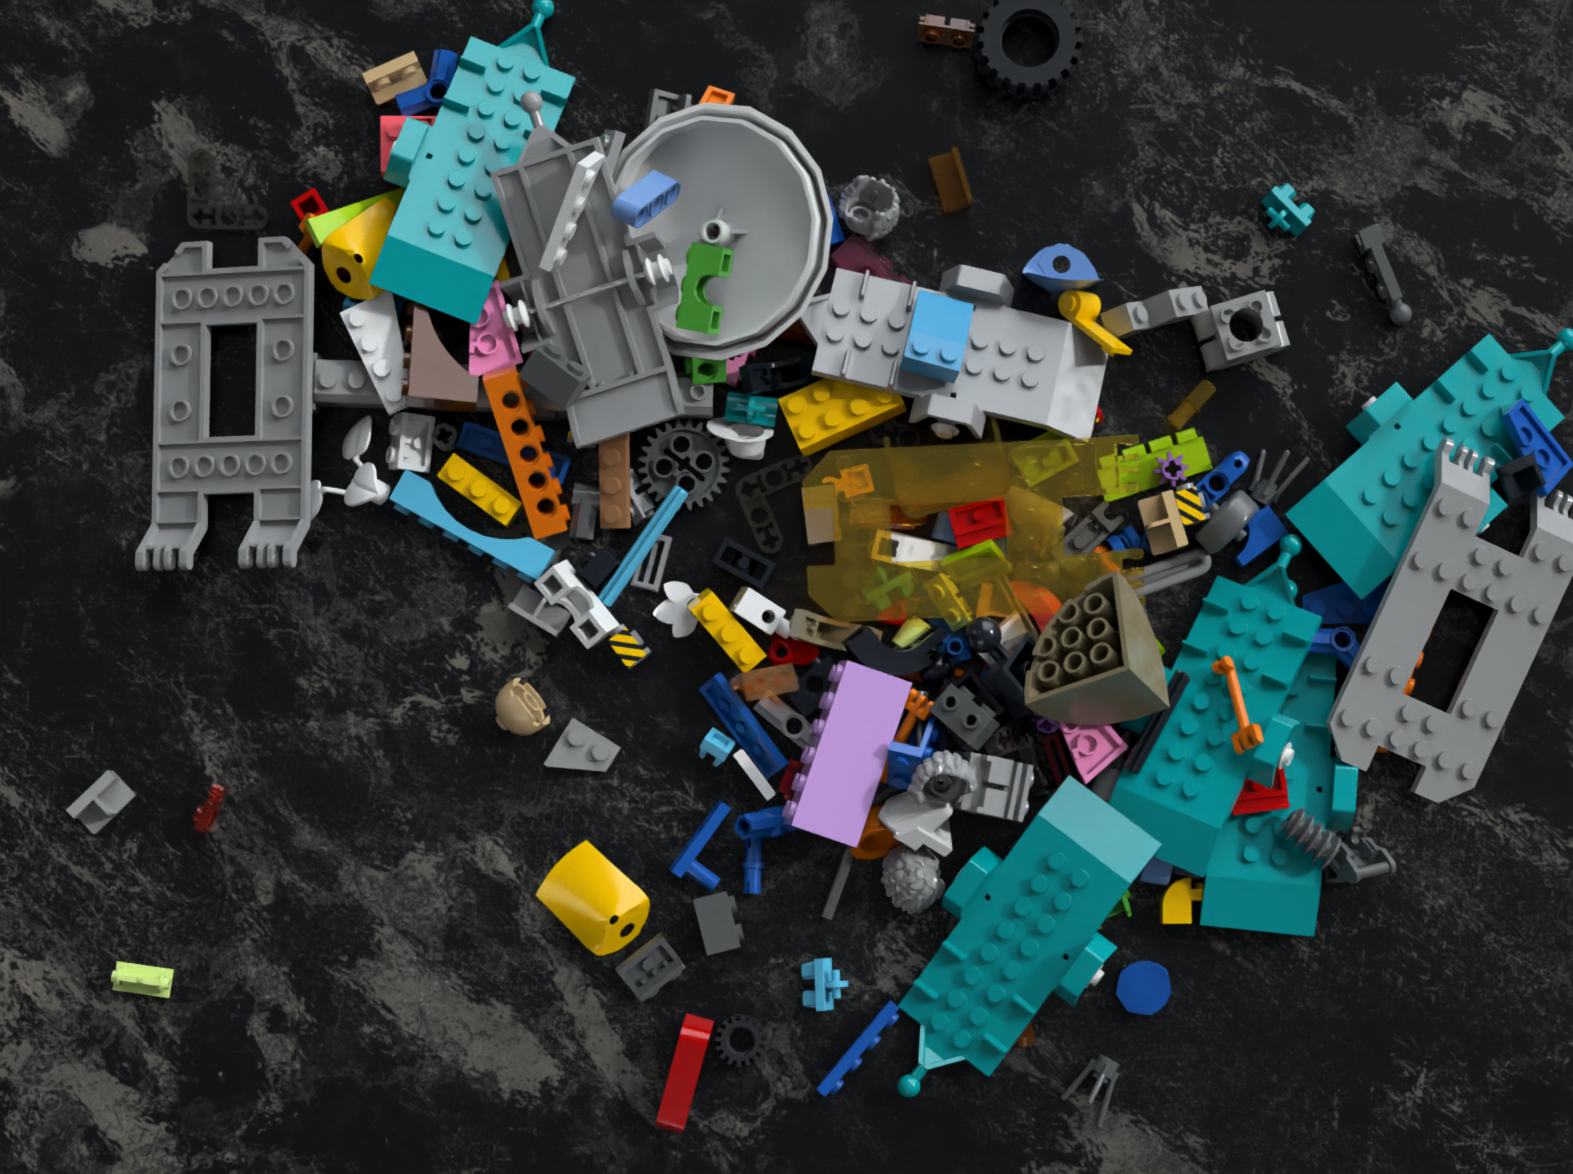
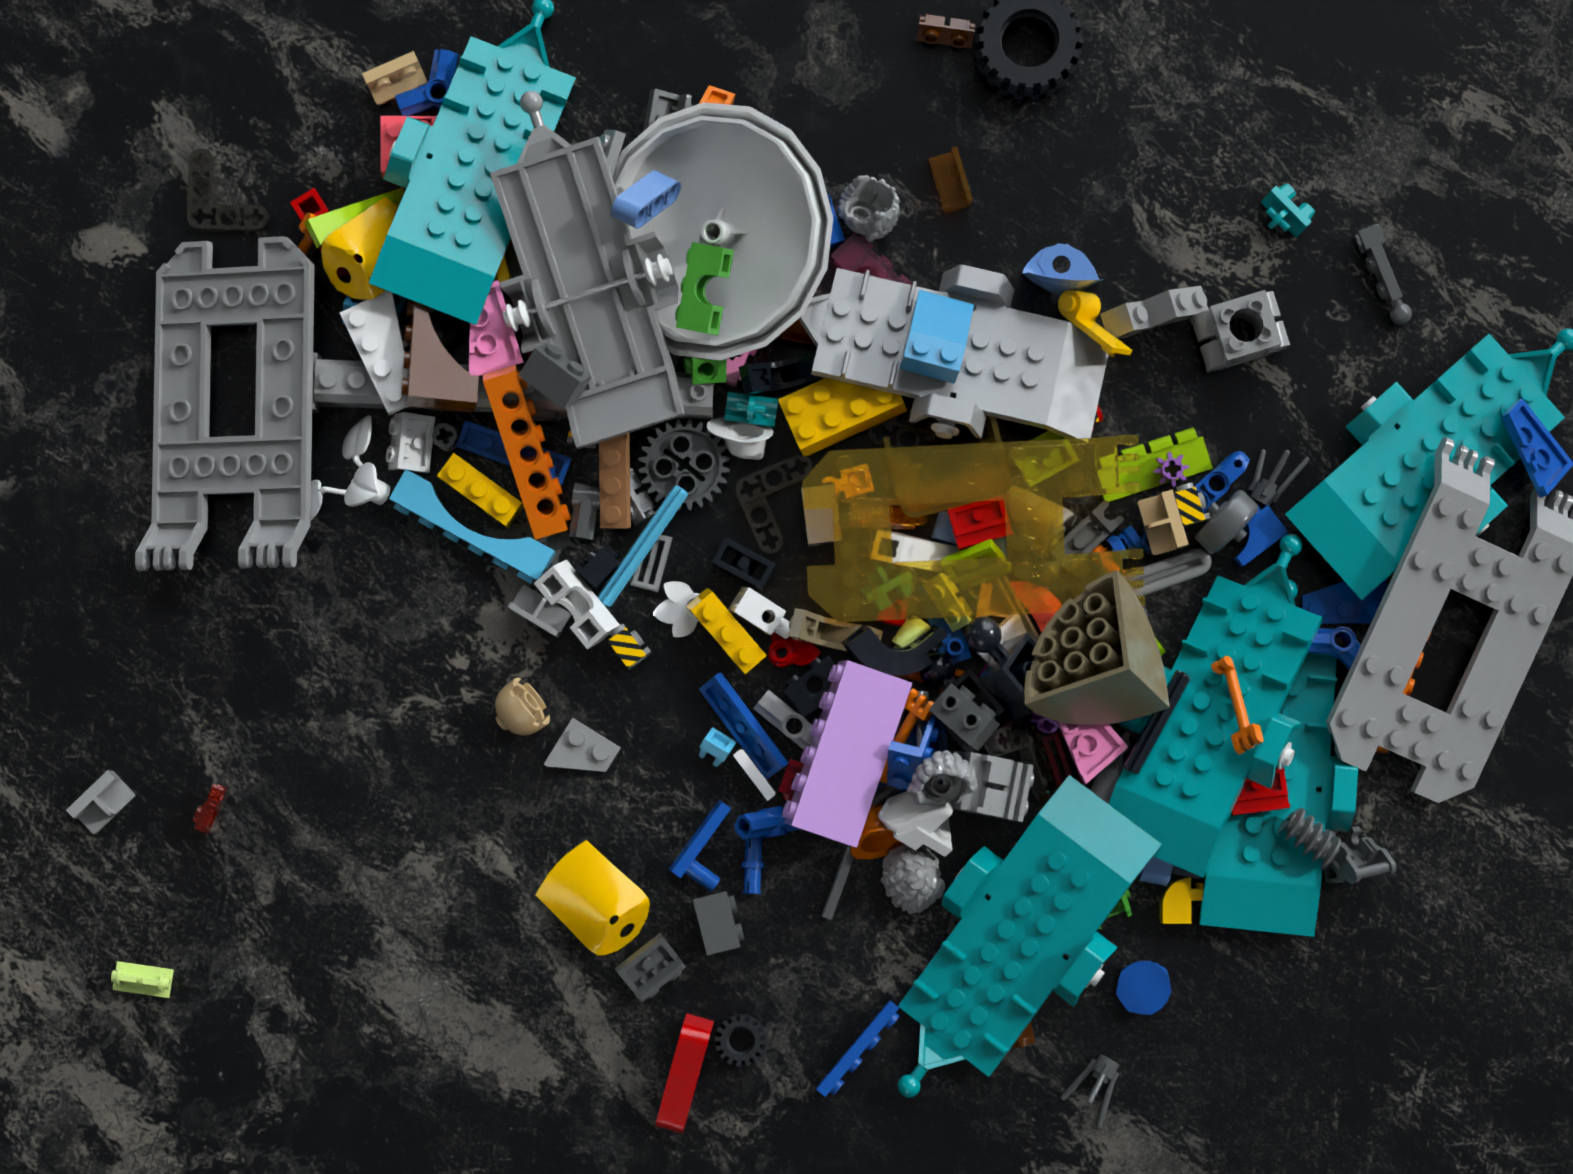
white wing [539,151,605,272] -> none
clear orange bracket [729,663,799,701] -> none
medium azure hips [801,958,849,1011] -> none
clear yellow axle [1167,379,1216,431] -> none
black panel [1495,453,1546,500] -> none

